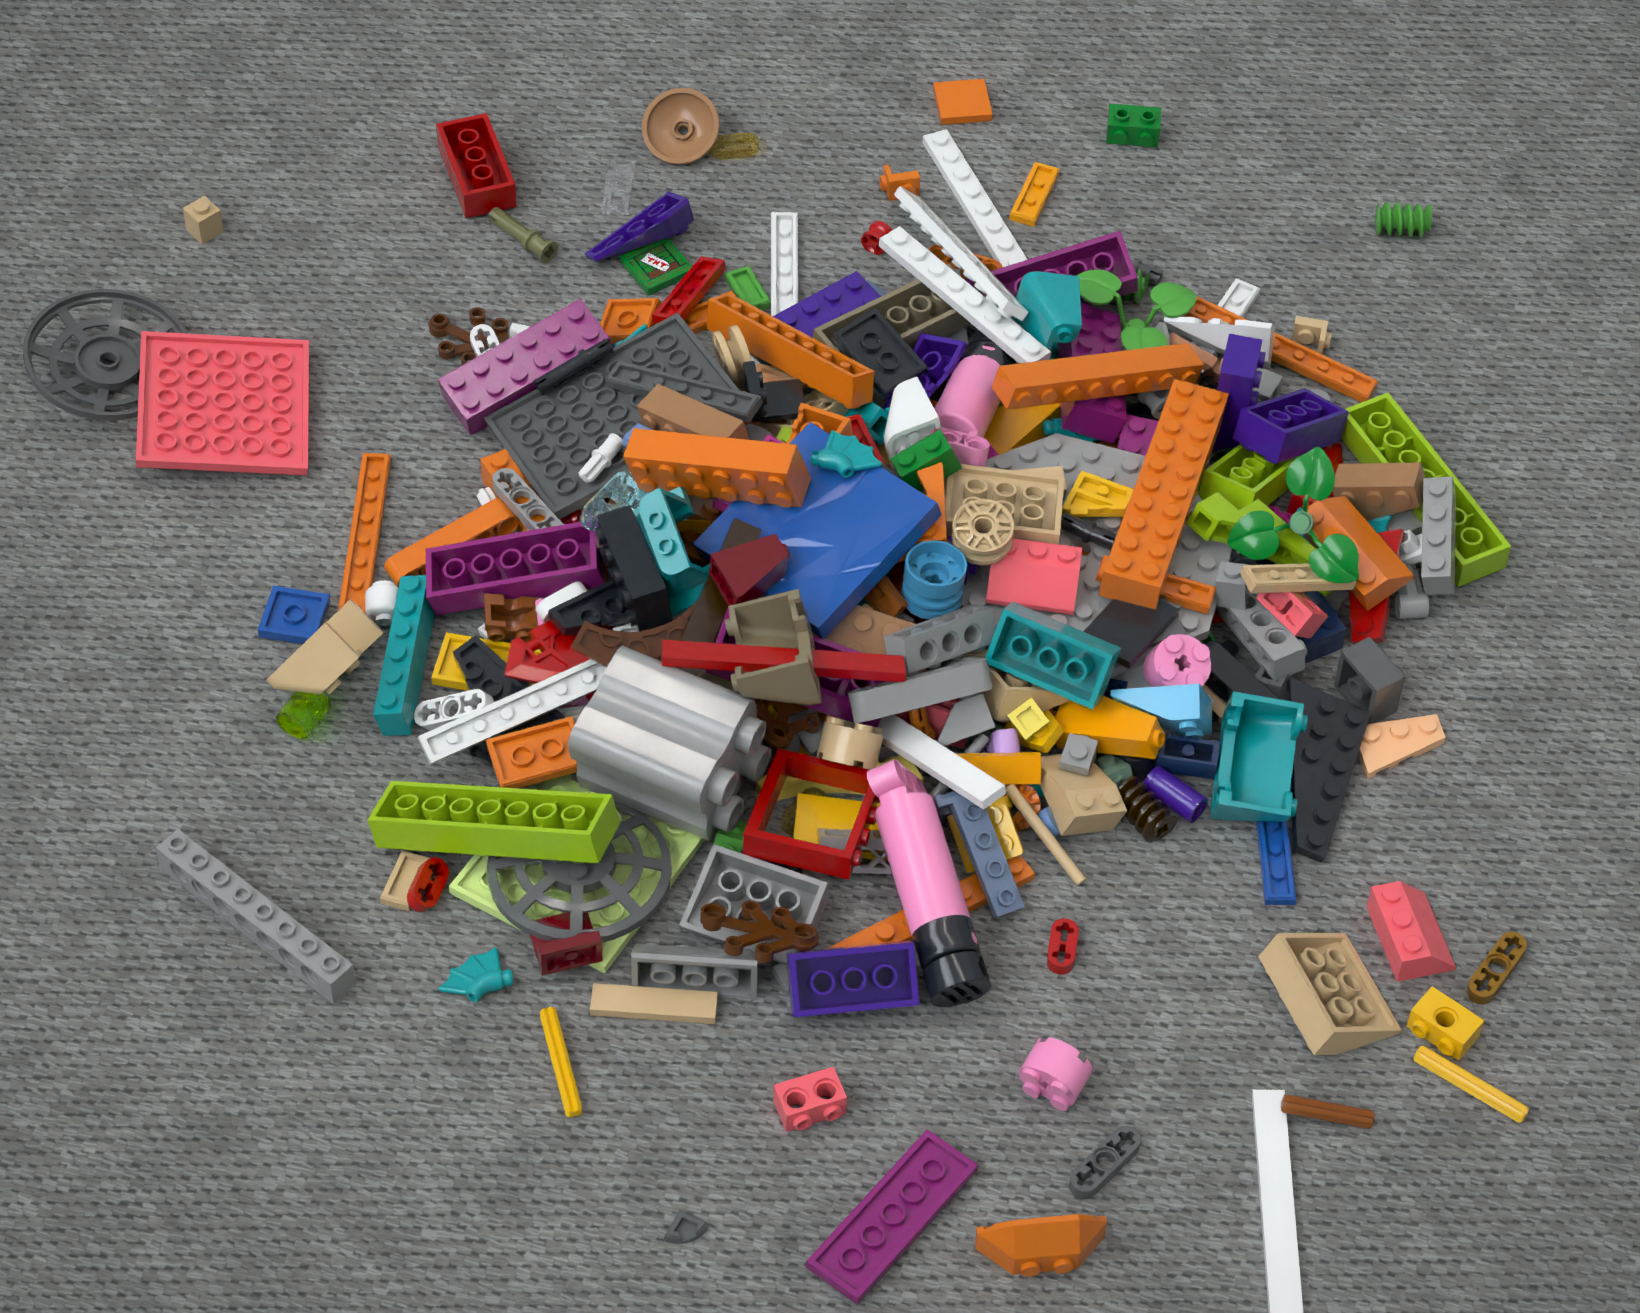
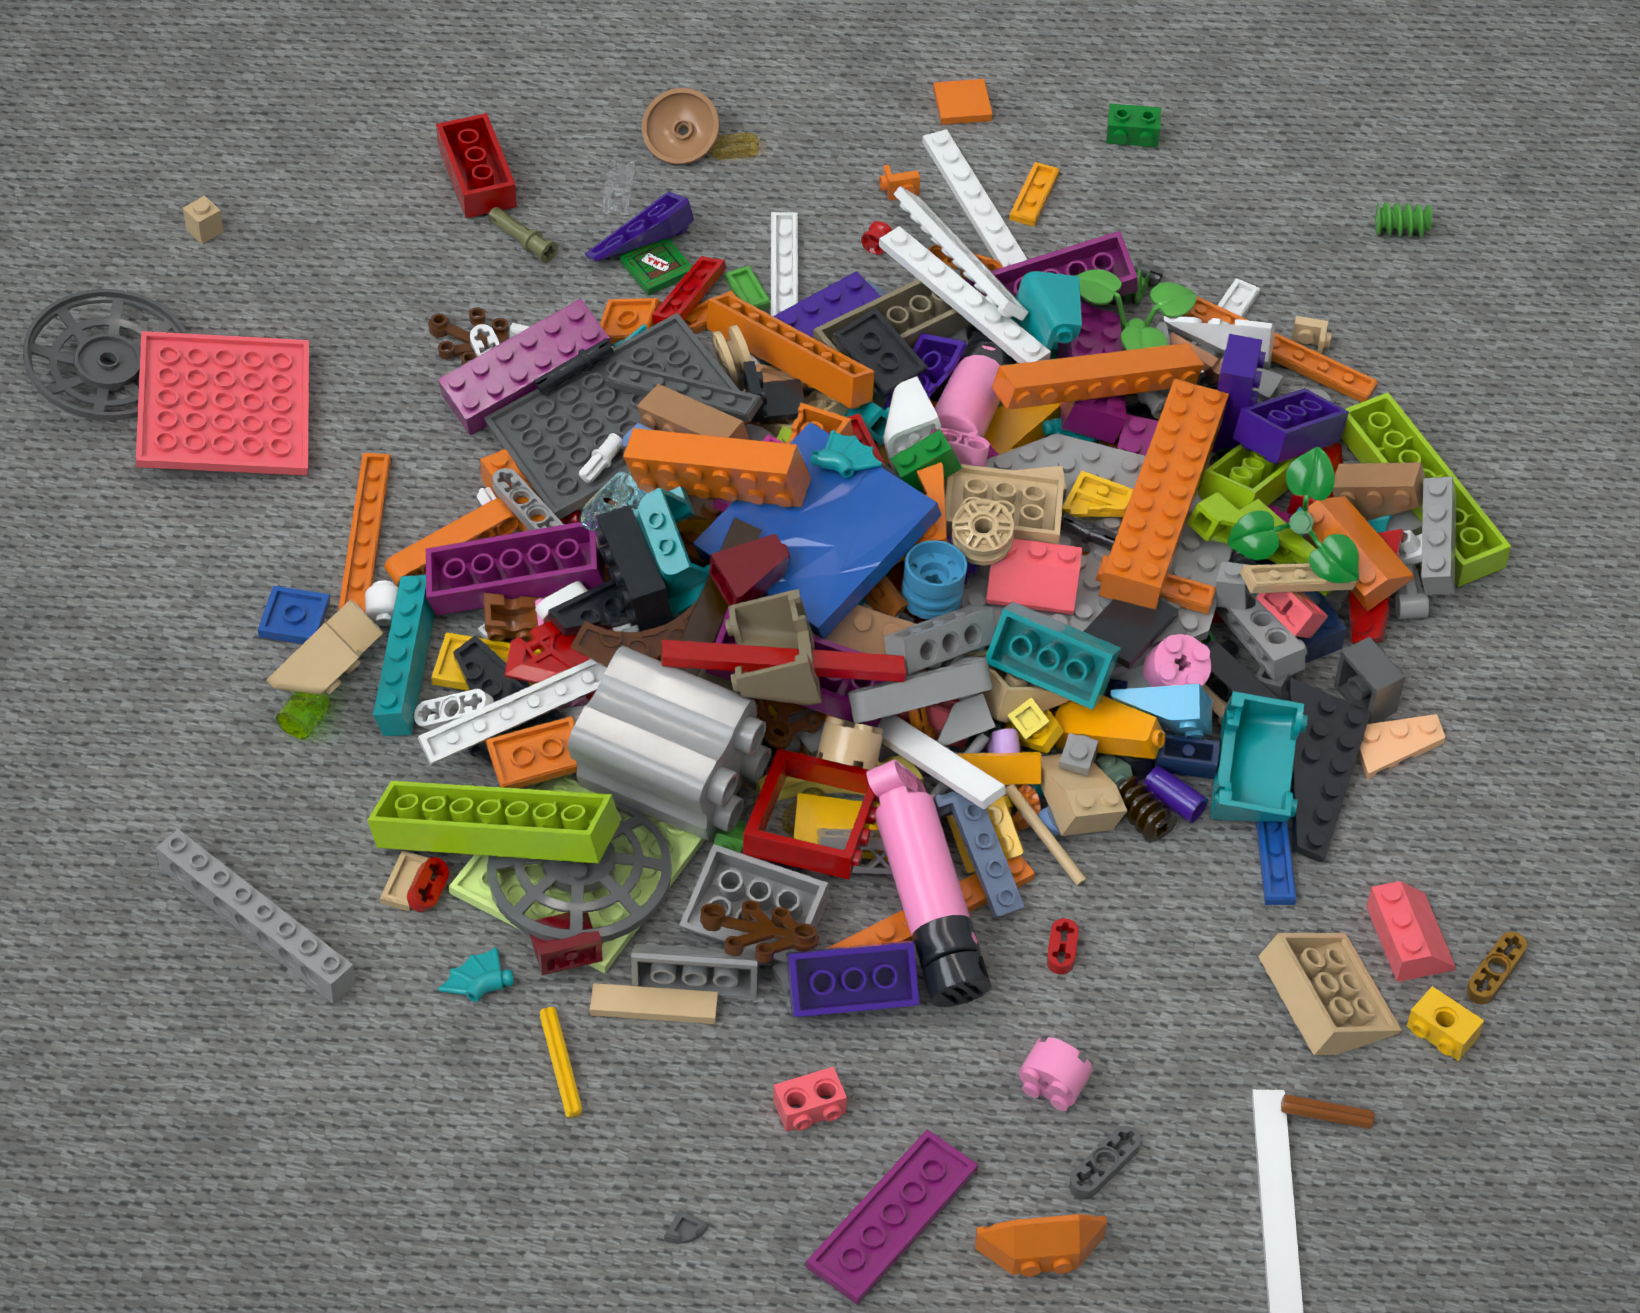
yellow axle [1413,1046,1529,1123] -> none

